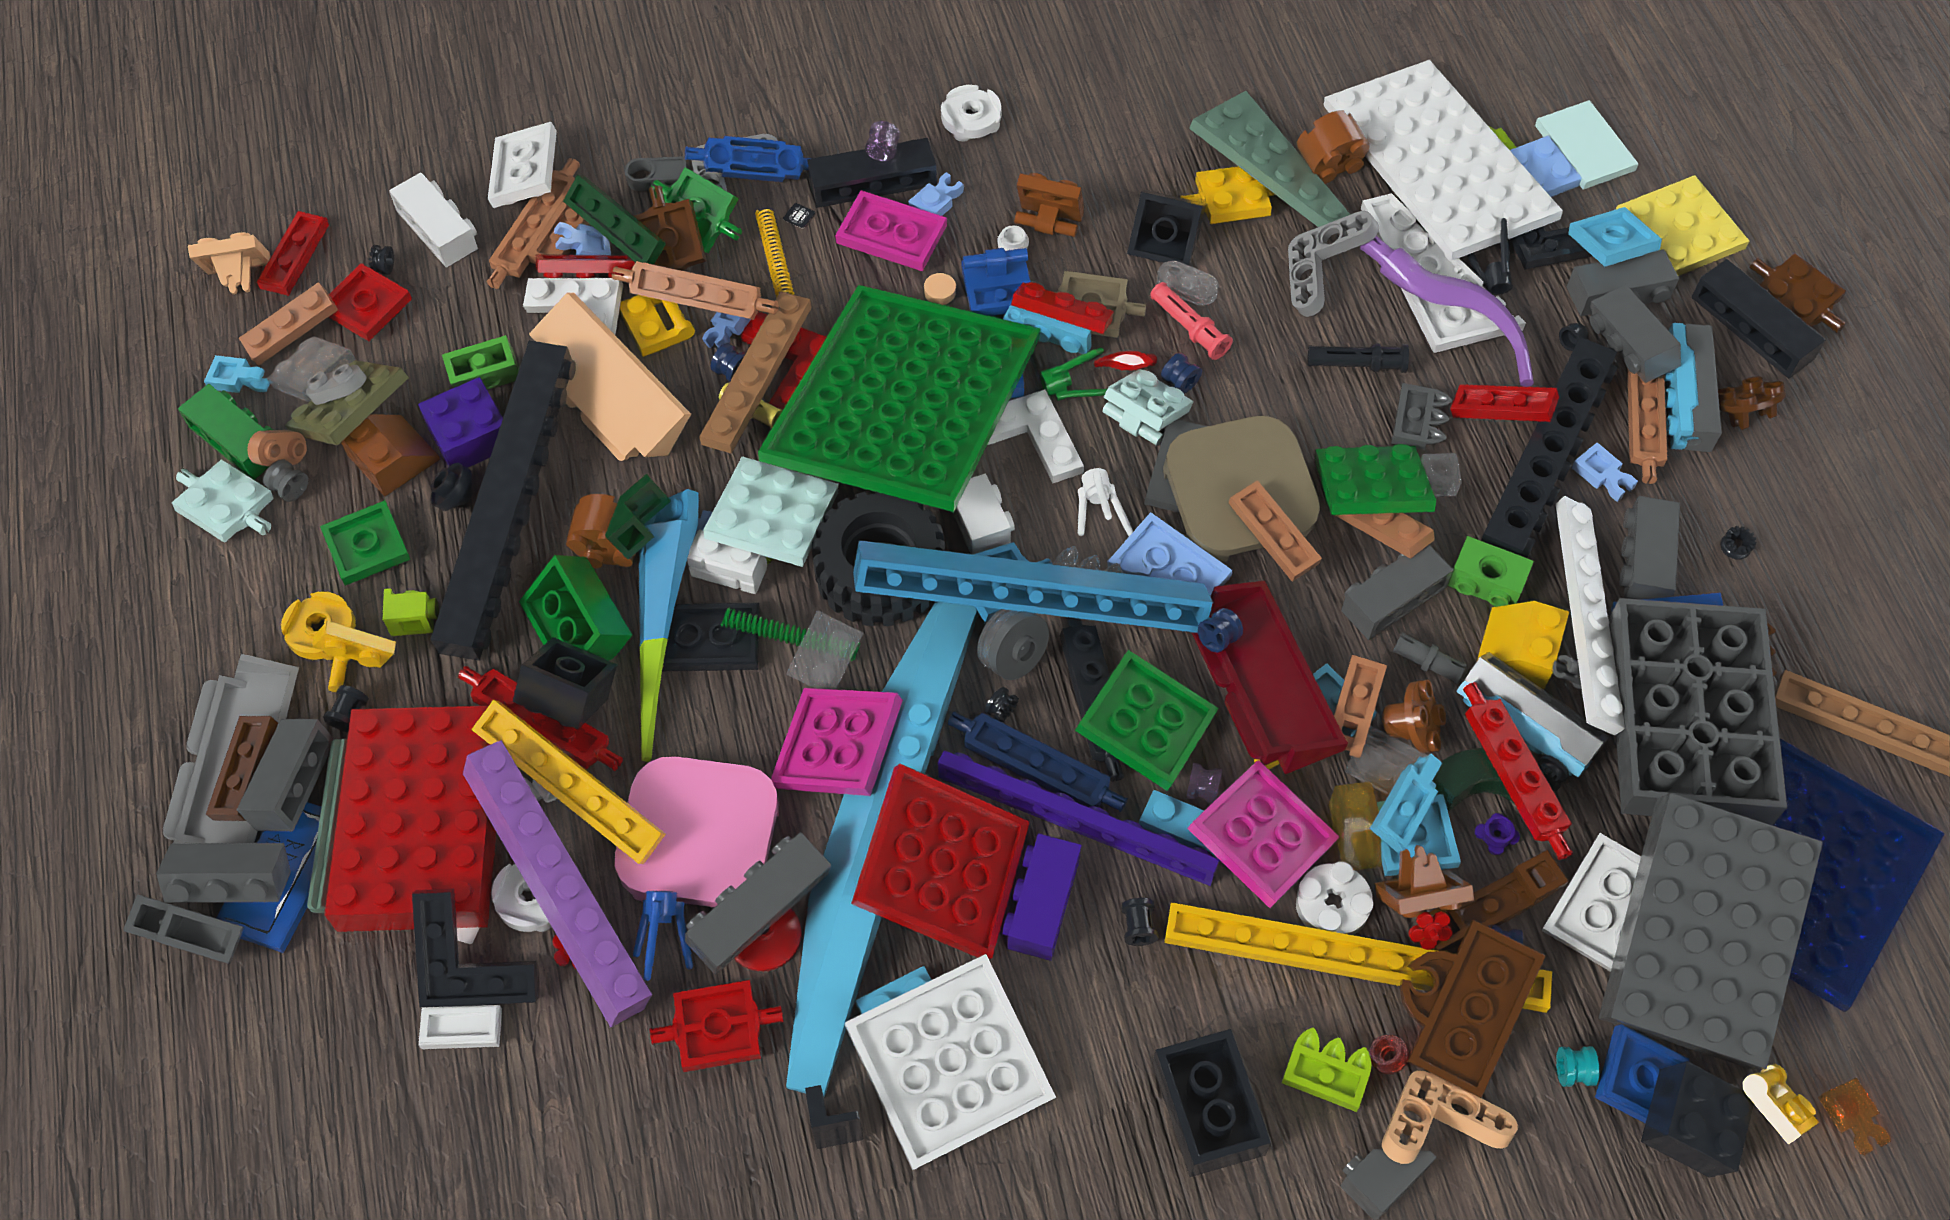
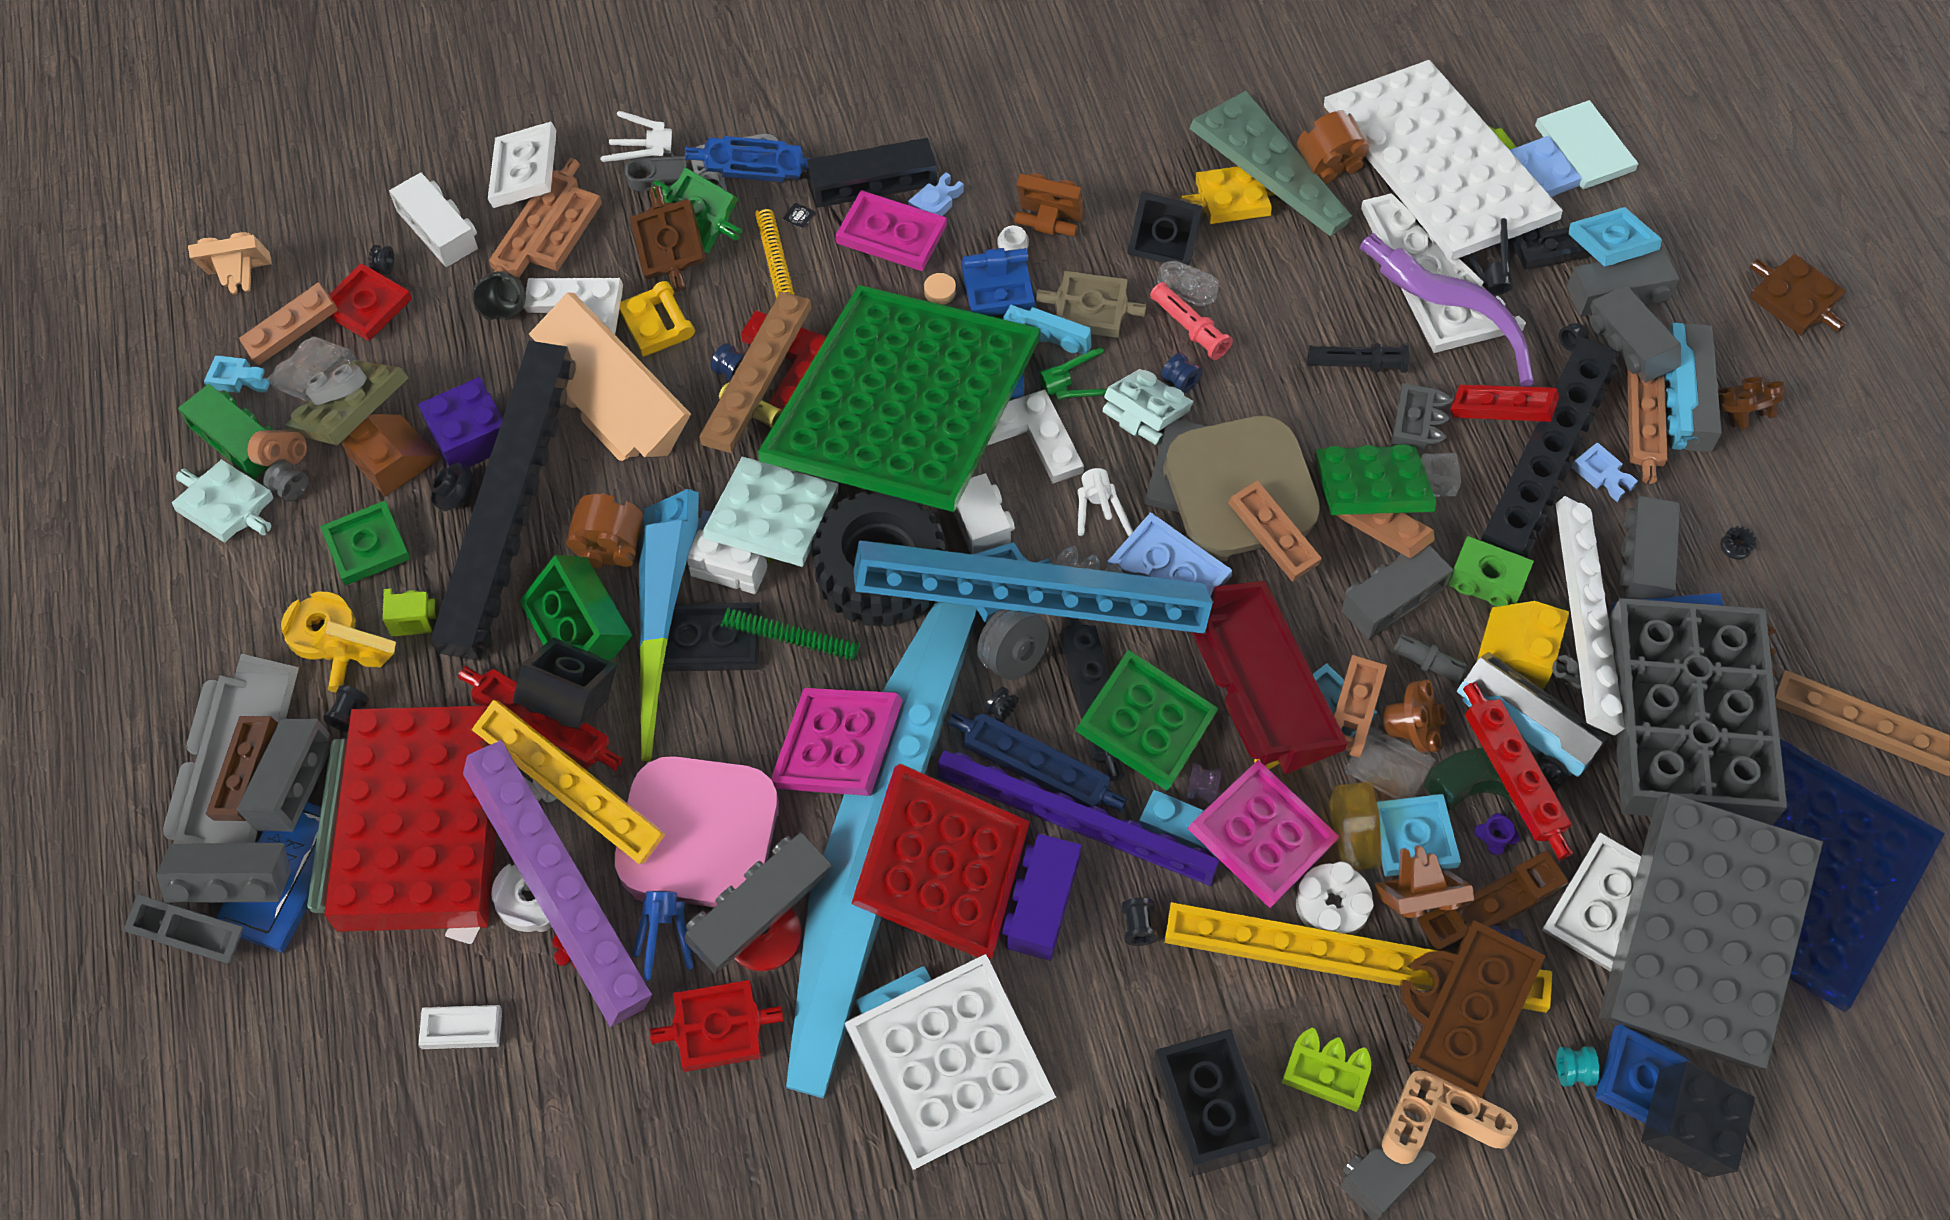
red tile [257,211,329,296] -> none
black plate [412,889,539,1008] -> none
bright green brick [442,335,519,390] -> none
plate [535,254,635,278] -> none
light blue plate [554,222,611,255] -> none
dark green plate [563,174,666,265] -> none
dark green slope [605,474,671,559] -> none
nougat plate [612,261,779,320] -> none
medium blue plate [702,312,751,348] -> none
clear plate [786,610,864,690] -> none
black panel [805,1085,864,1149] -> none
clear purple wheel [865,121,900,161] -> none
white plate [941,85,1001,141] -> none
red plate [1011,282,1114,334] -> none
red bar [1094,351,1157,371] -> none
dark blue wheel [1198,608,1243,652] -> none
light grey beam [1288,211,1379,317] -> none
clear red plate [1369,1035,1409,1074] -> none
medium azure hinge [1370,754,1442,852] -> none
red plant [1409,911,1453,950] -> none
light yellow plate [1616,175,1749,276] -> none
black brick [1691,259,1826,379] -> none
yellow plate [1743,1064,1819,1144] -> none
clear orange plate [1818,1077,1891,1156] -> none
none -> pearl dark grey hair [471,271,526,320]
none -> white plant [600,111,672,162]

